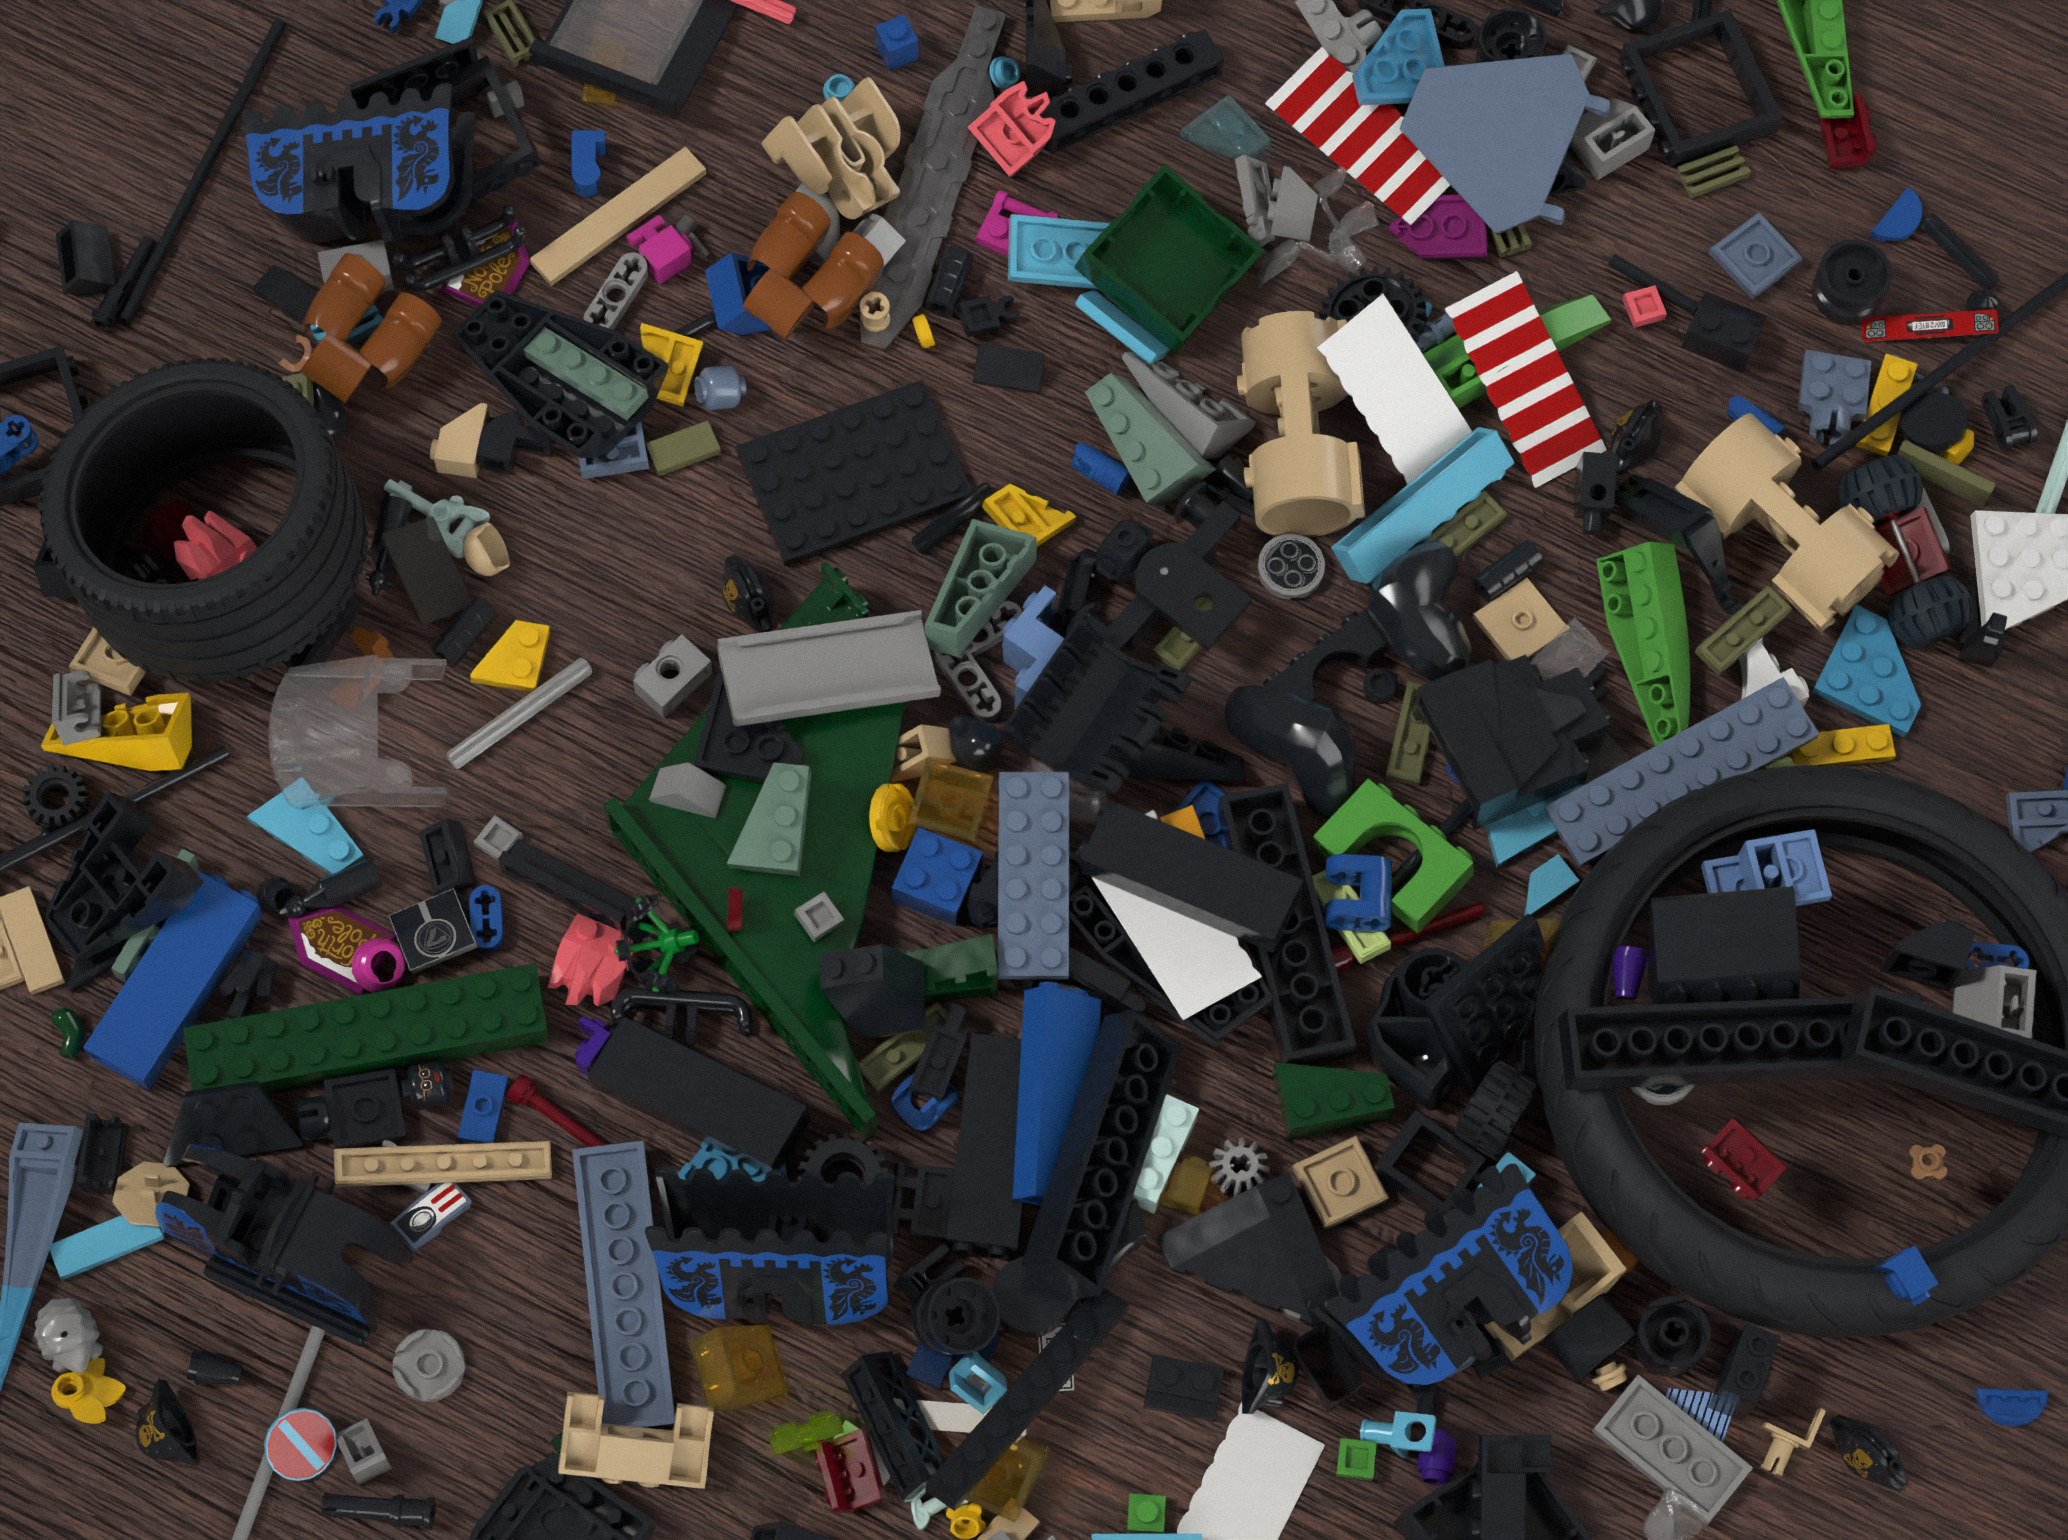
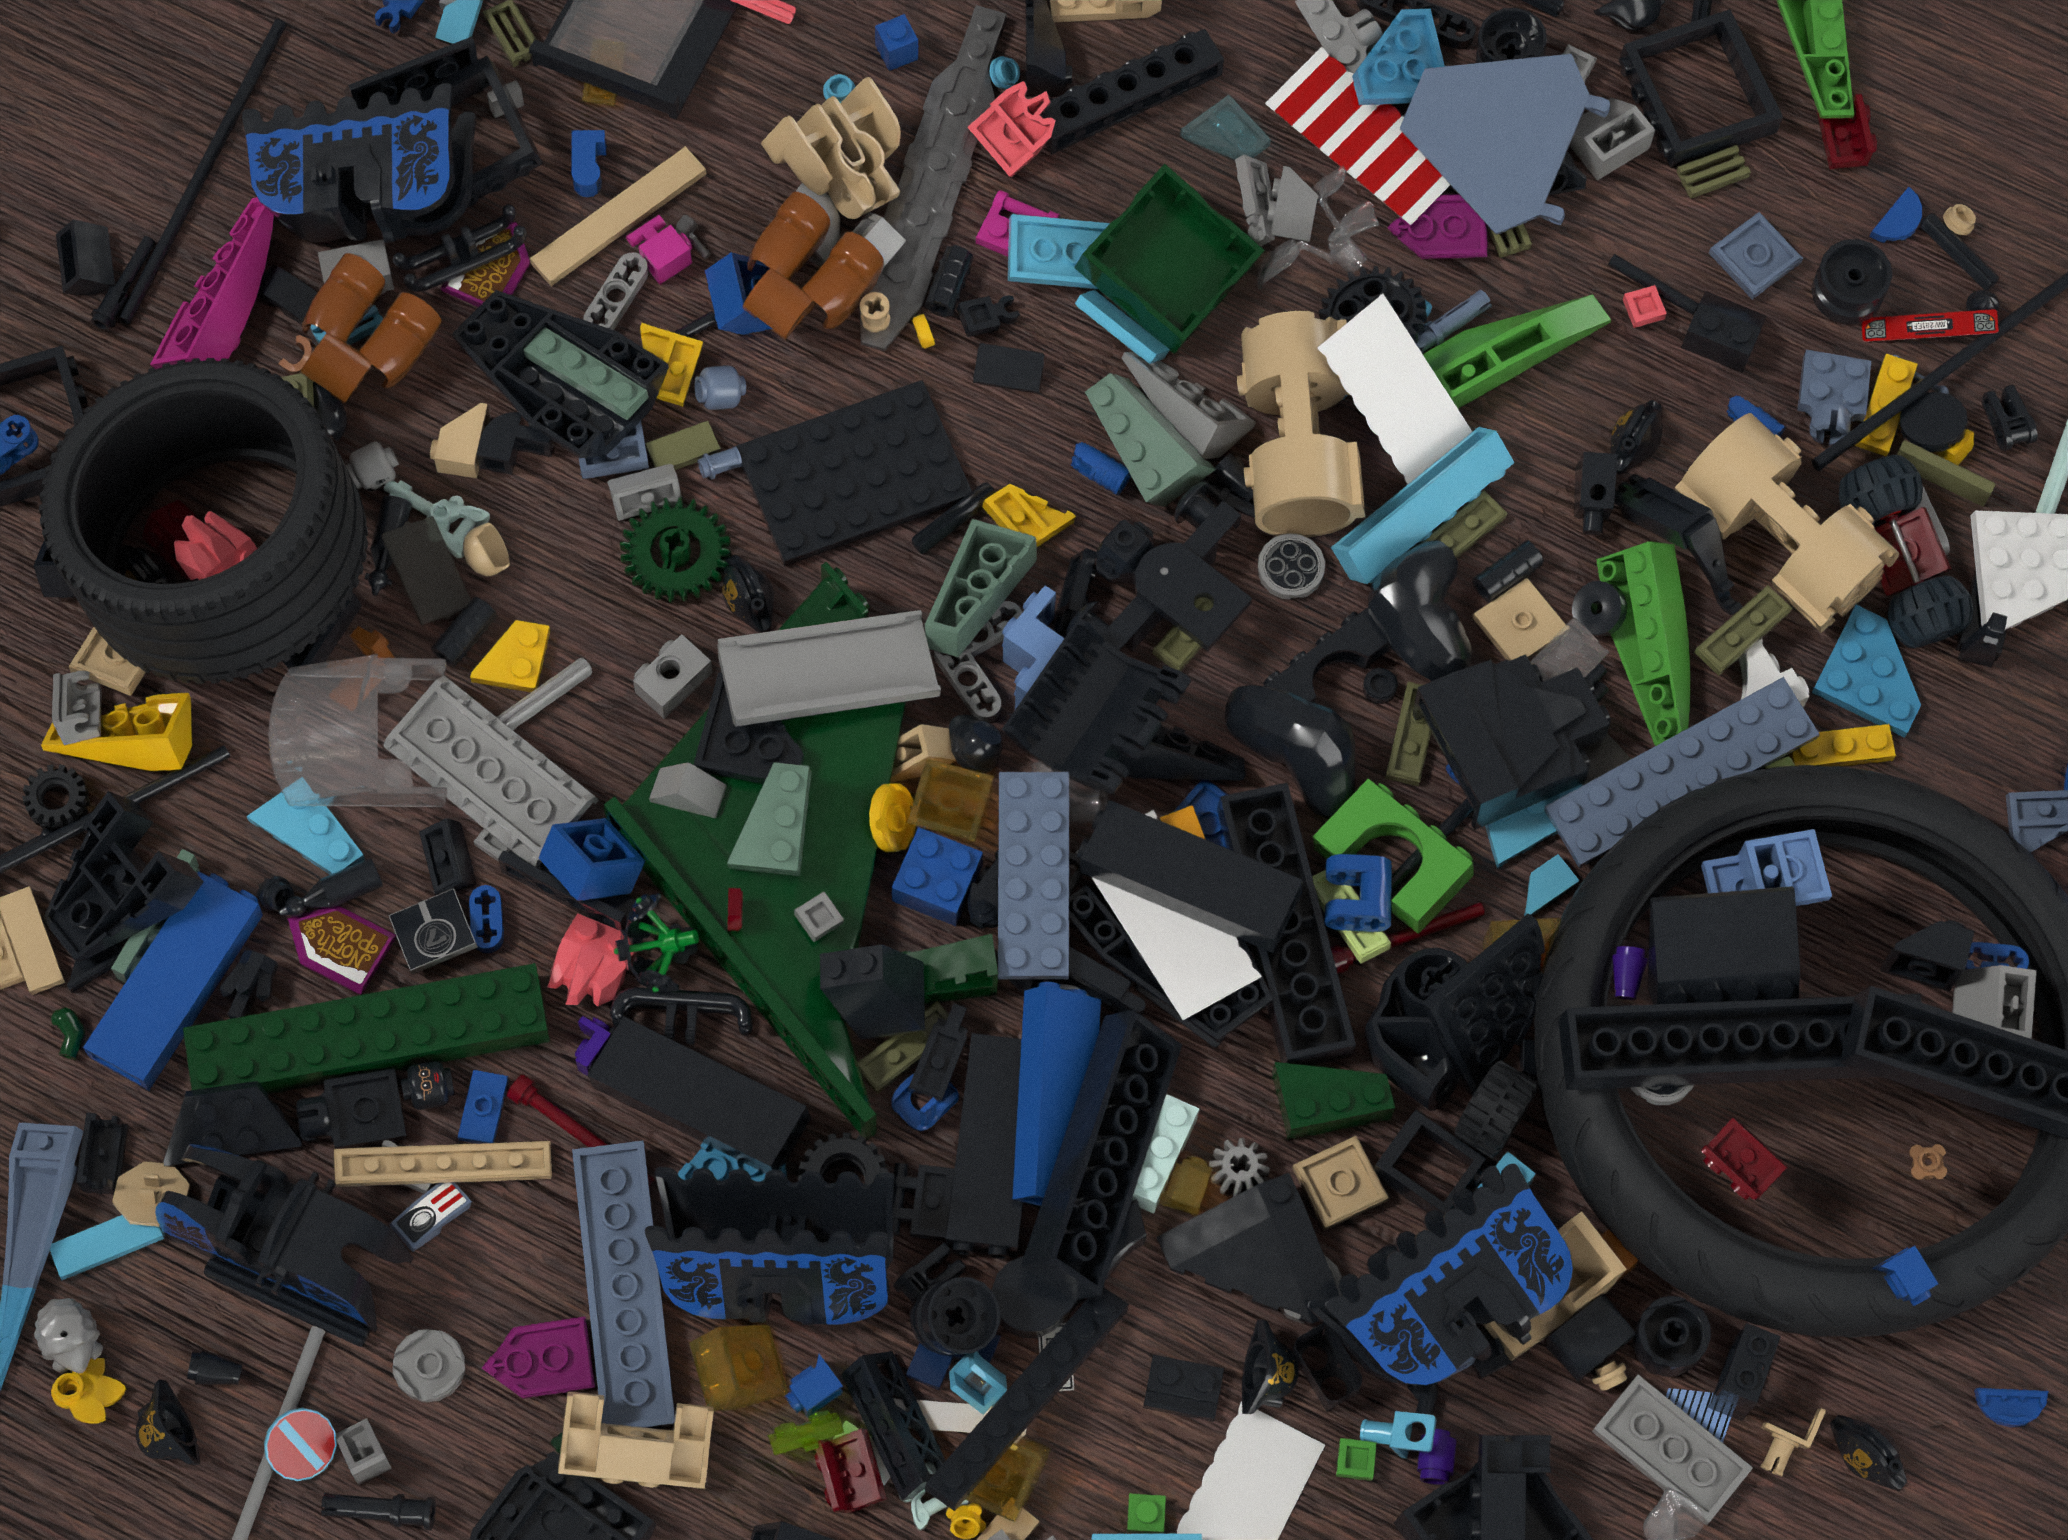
dark pink piece [352,938,407,992] -> none
red sticker [1445,271,1607,488] -> none
none -> dark pink wedge [150,197,274,369]
none -> light grey head [346,441,399,492]
none -> light grey ladder [384,676,599,869]
none -> magenta tile [482,1316,595,1399]
none -> blue brick [538,818,645,901]
none -> light grey slope [608,464,683,521]
none -> dark green gear [620,496,731,603]
none -> sand blue pin [697,446,743,479]
none -> blue window [785,1354,843,1418]
none -> black piece [1572,581,1627,637]
none -> tan plate [1943,204,1976,235]

